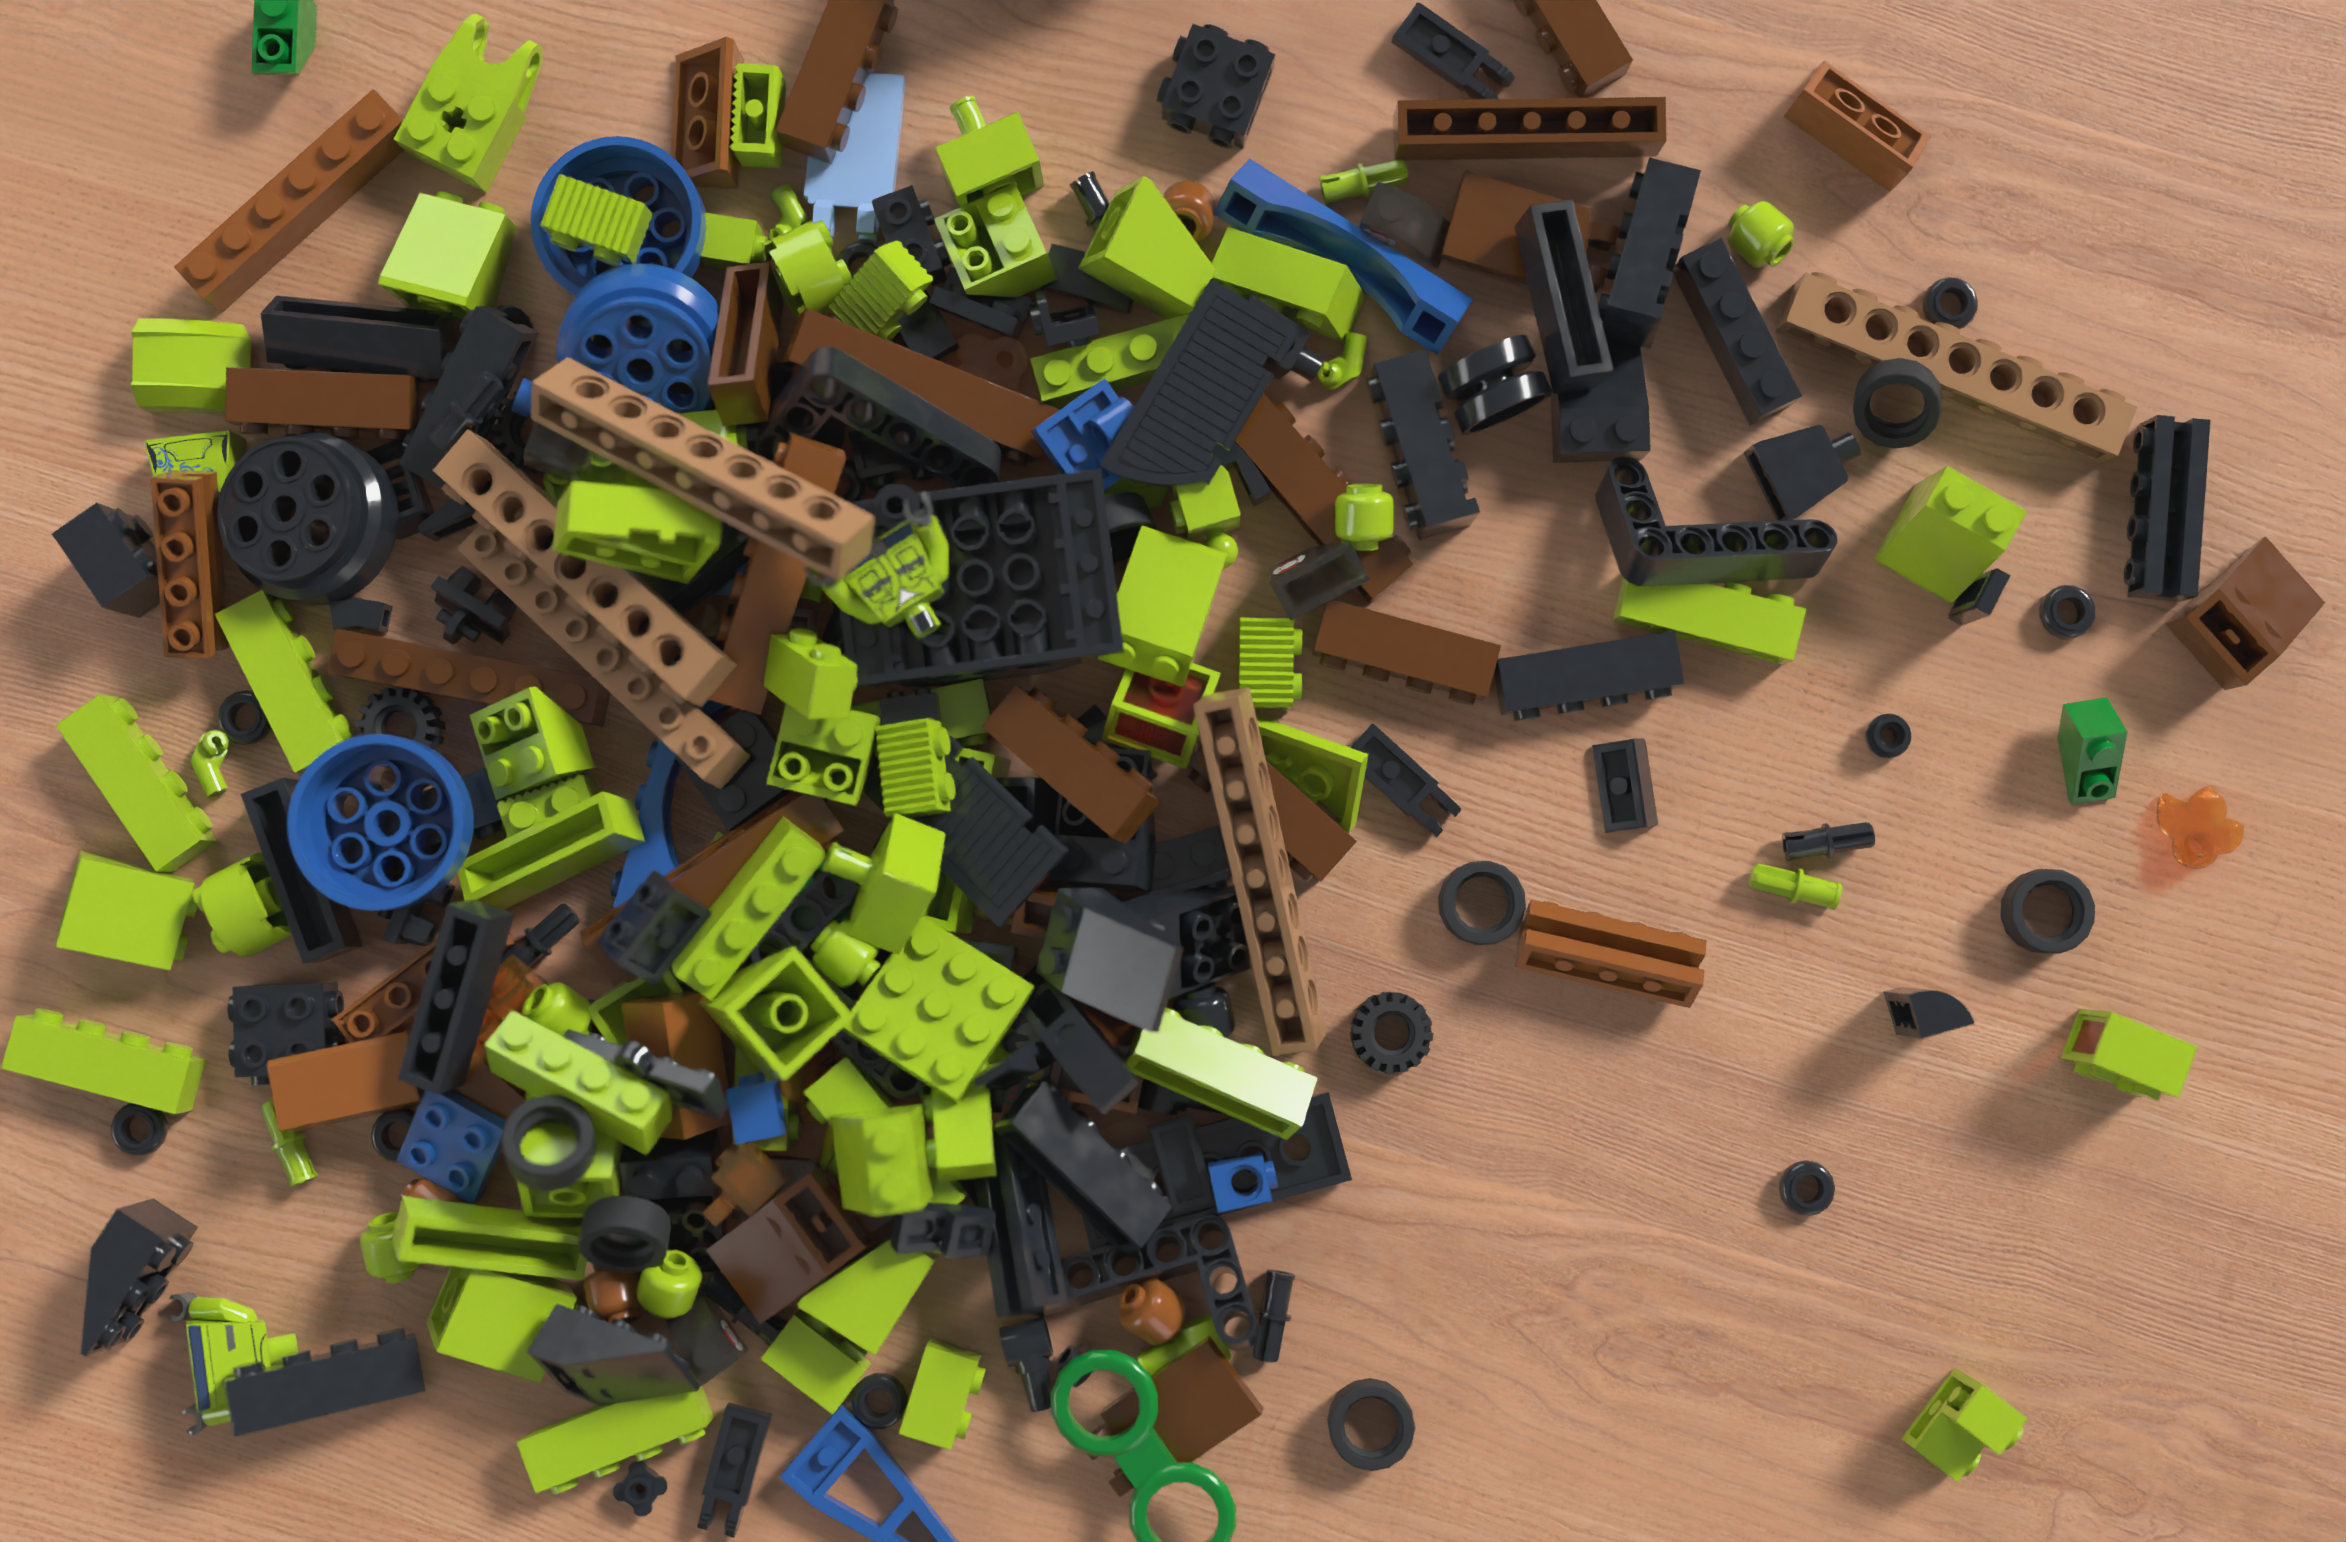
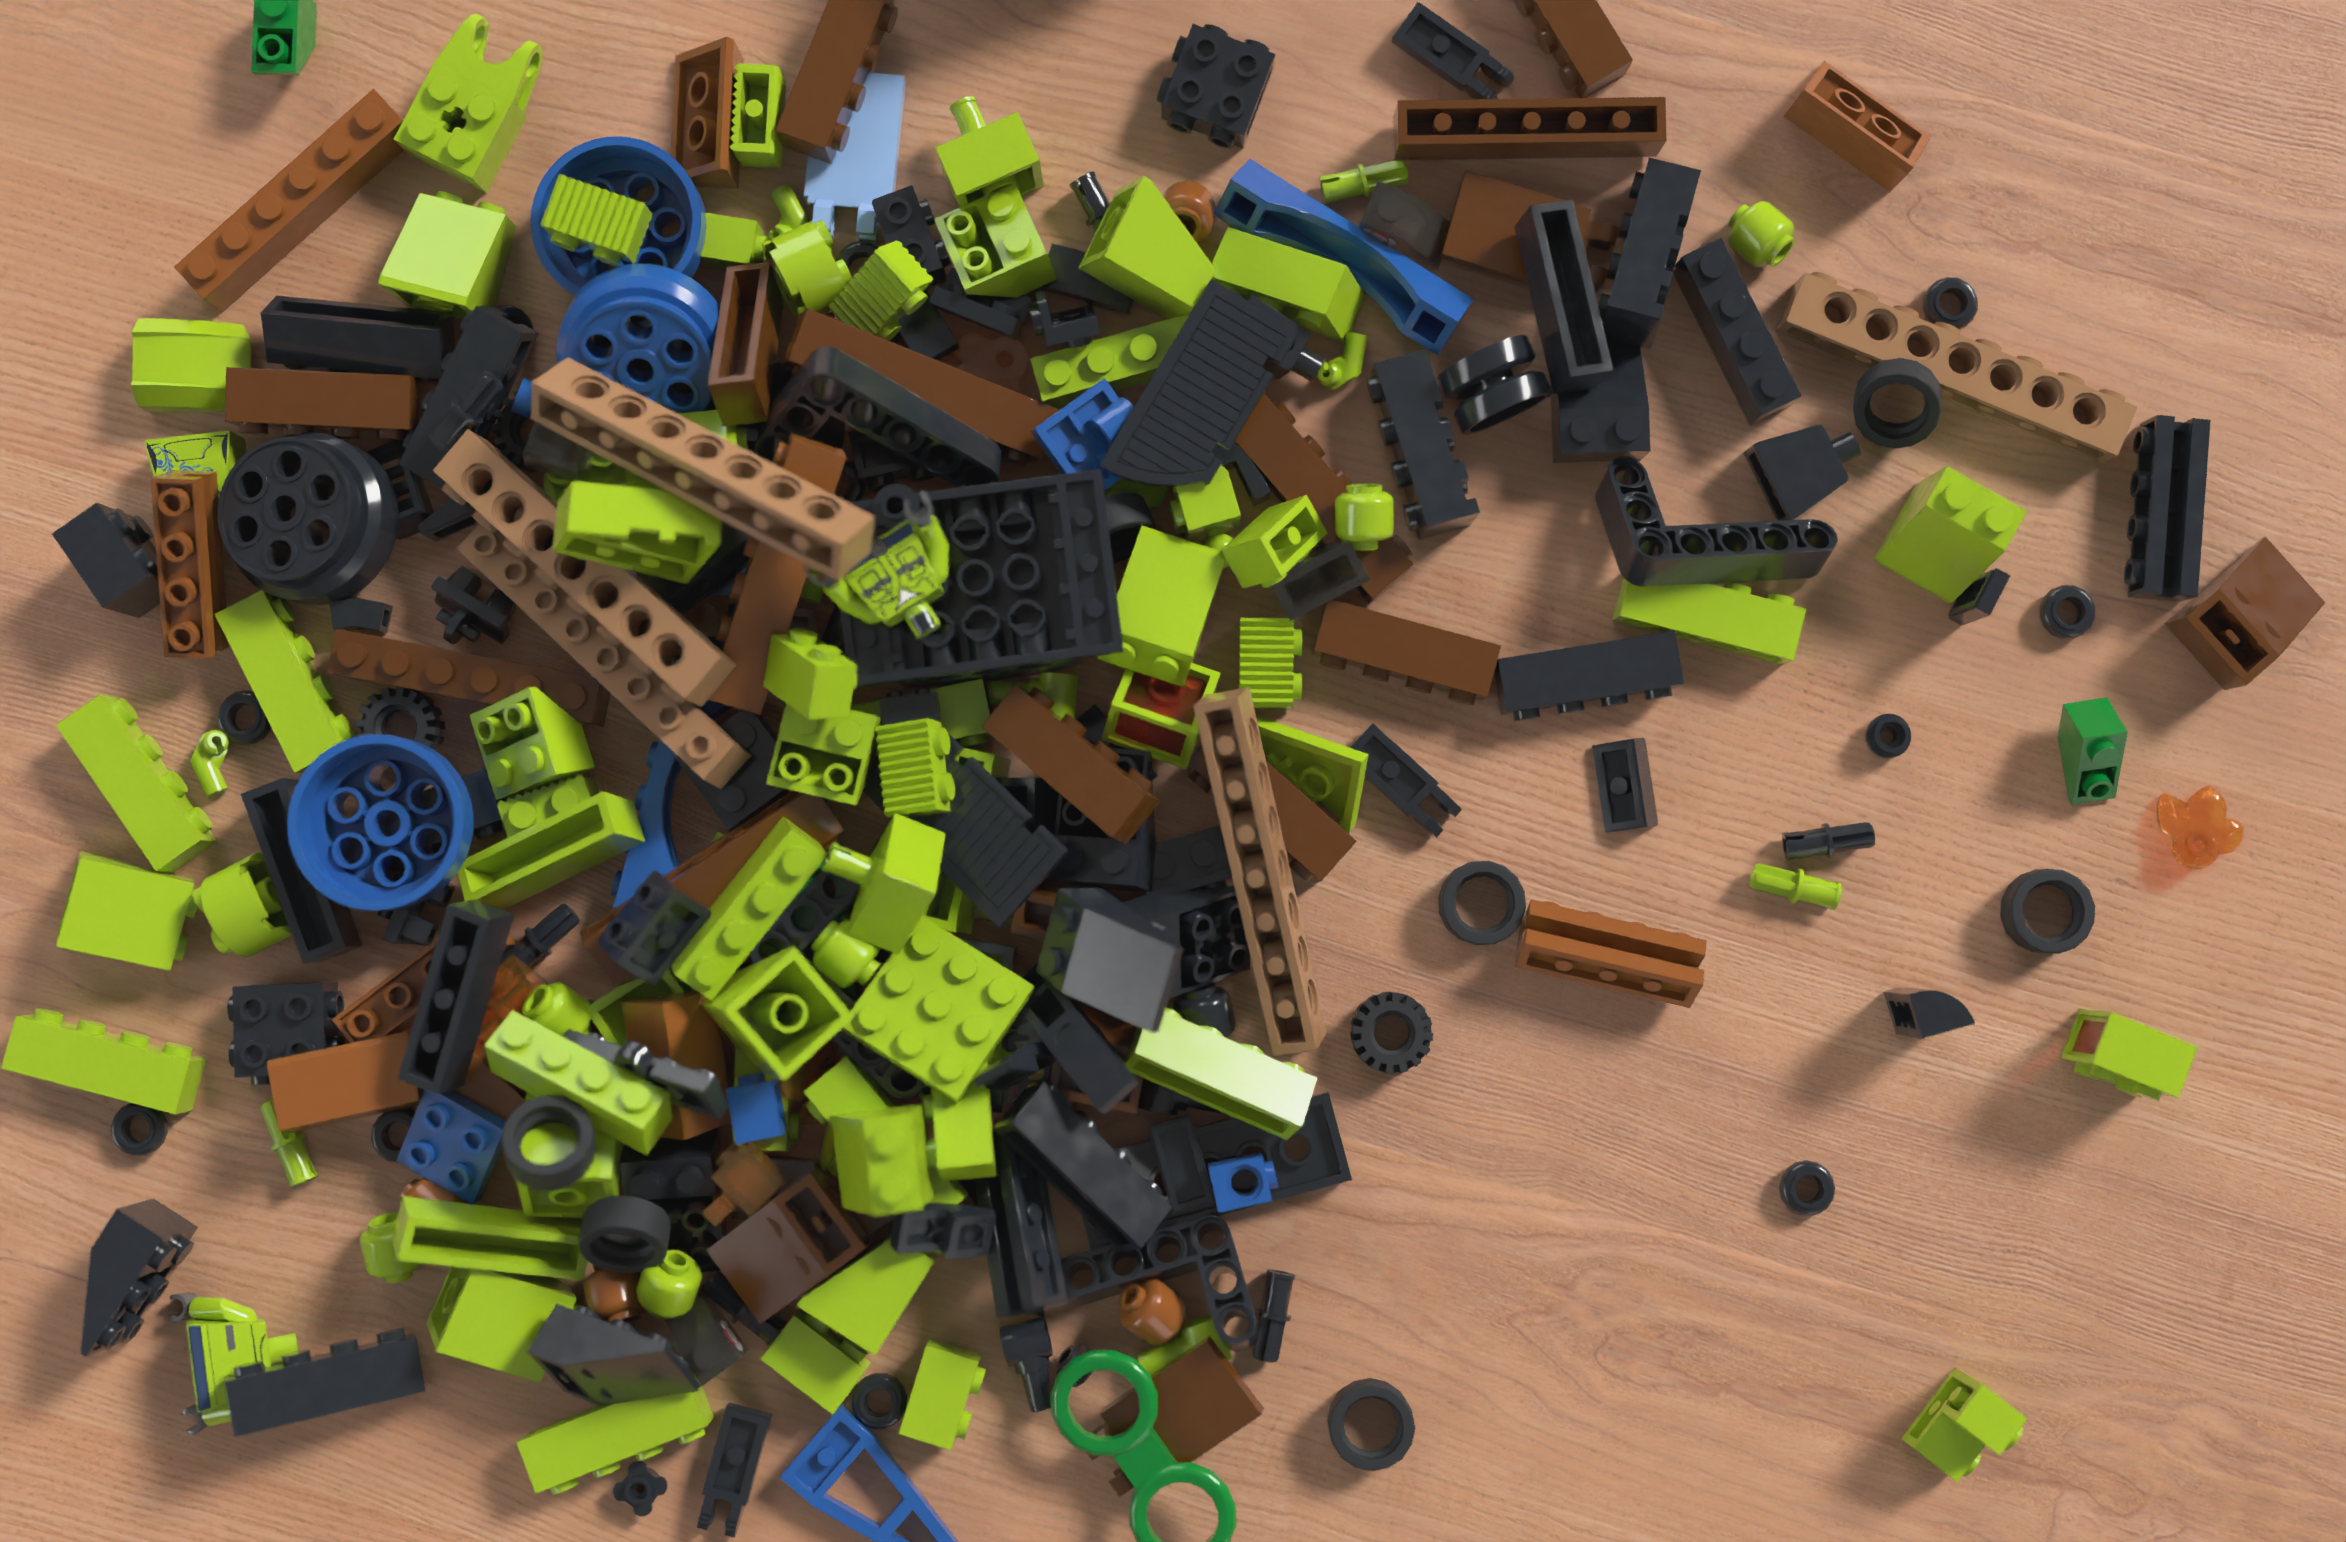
none -> lime pin [989,673,1079,719]
none -> lime brick [1221,495,1327,589]

